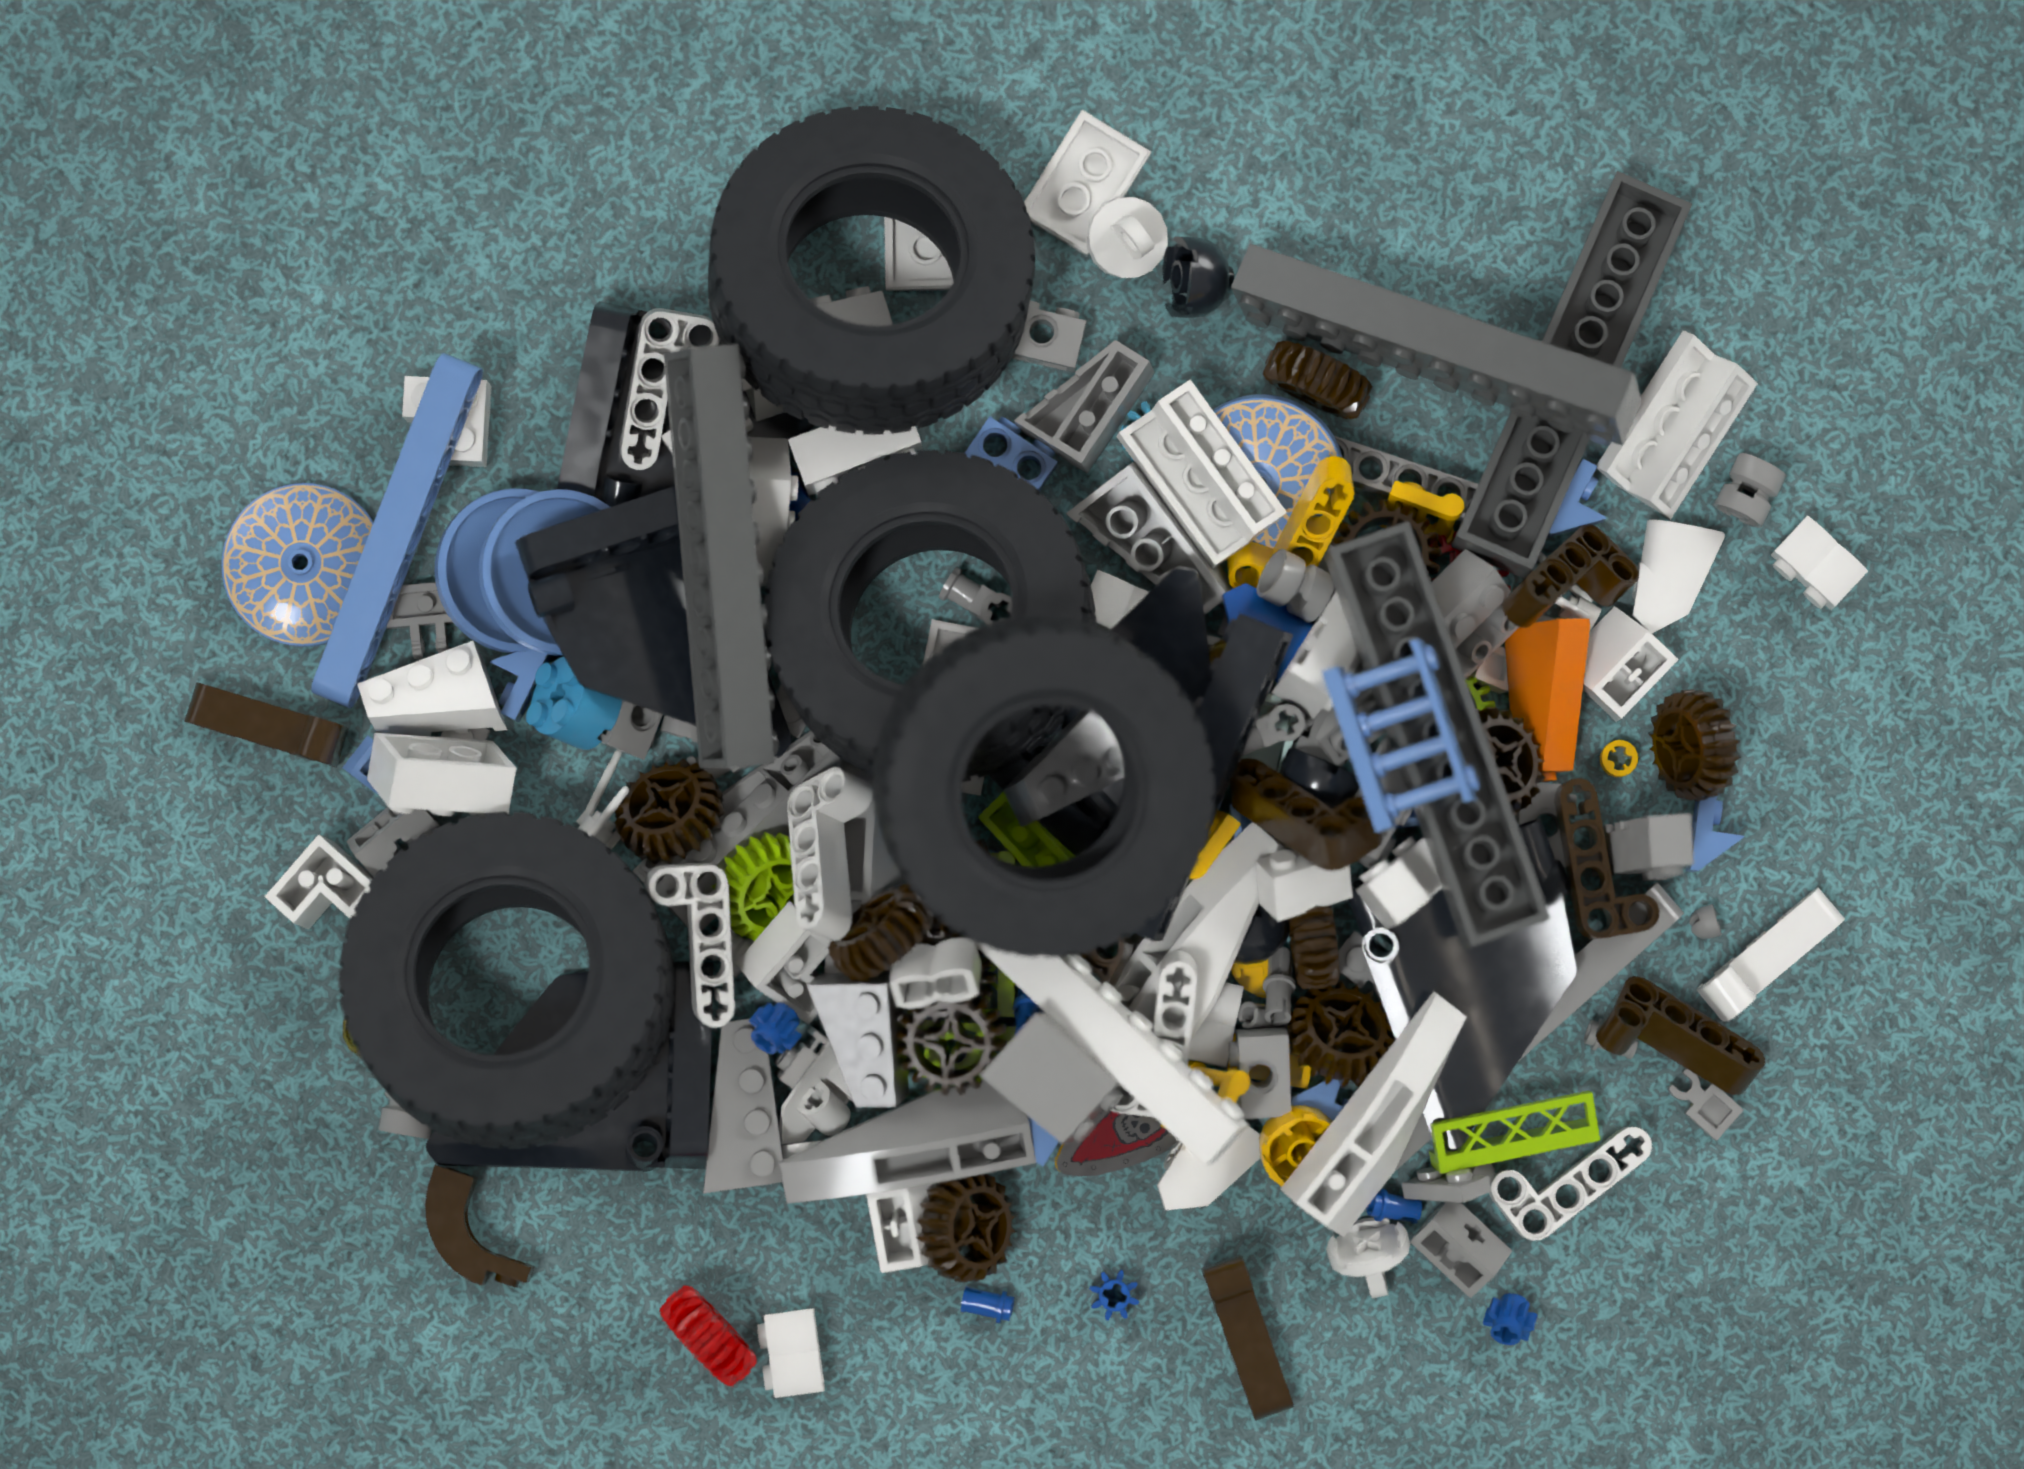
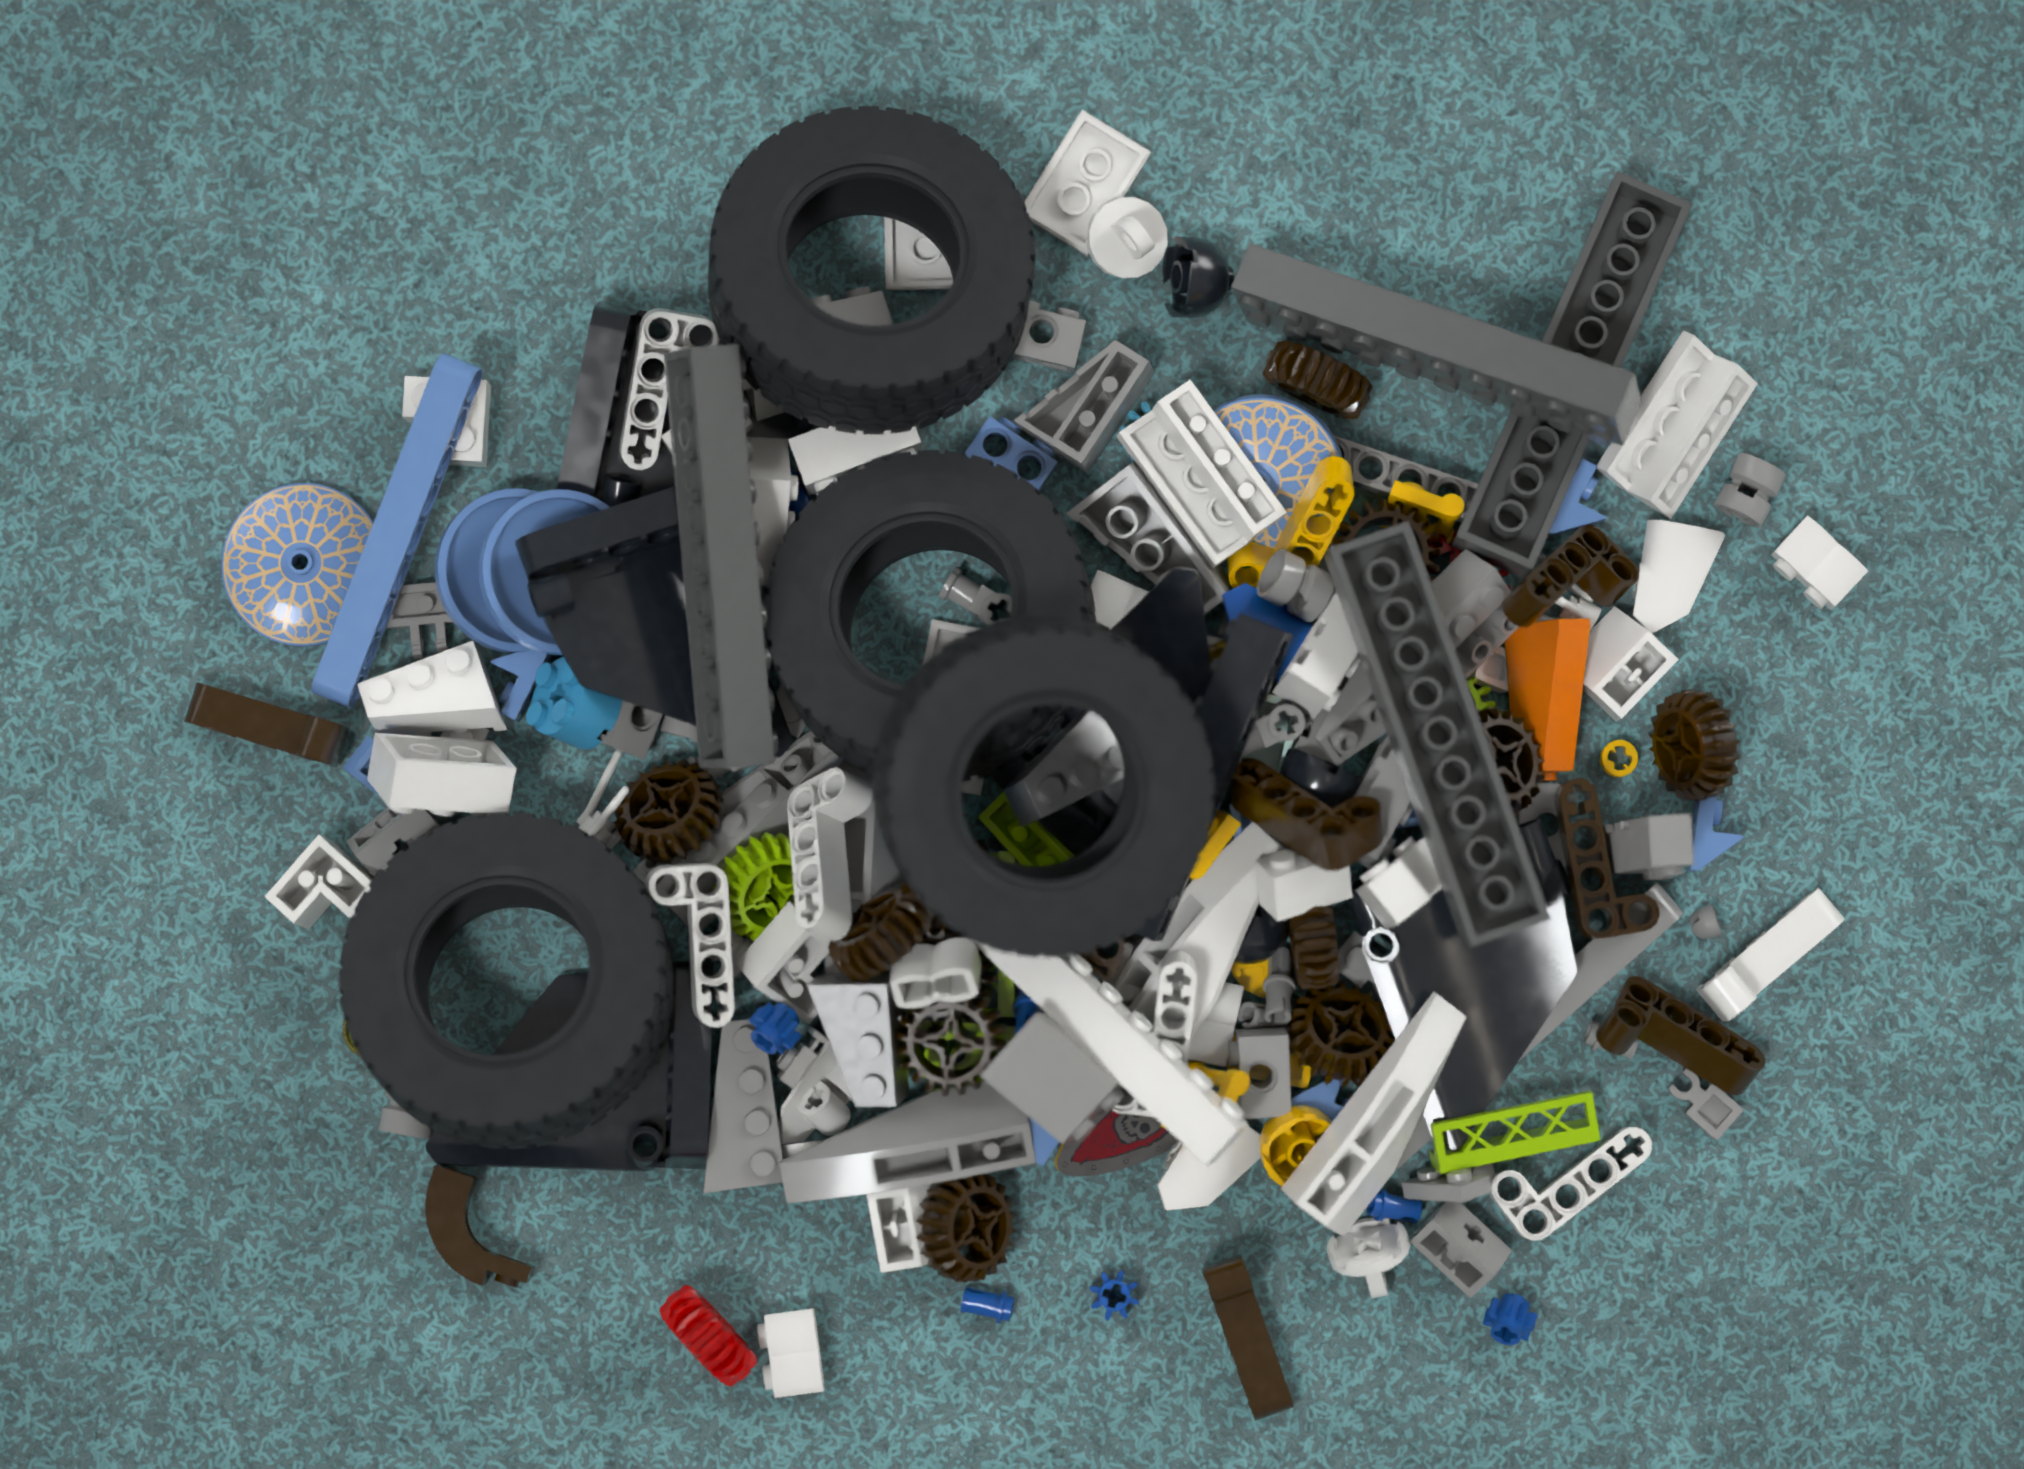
medium blue fence [1322,638,1480,833] -> none

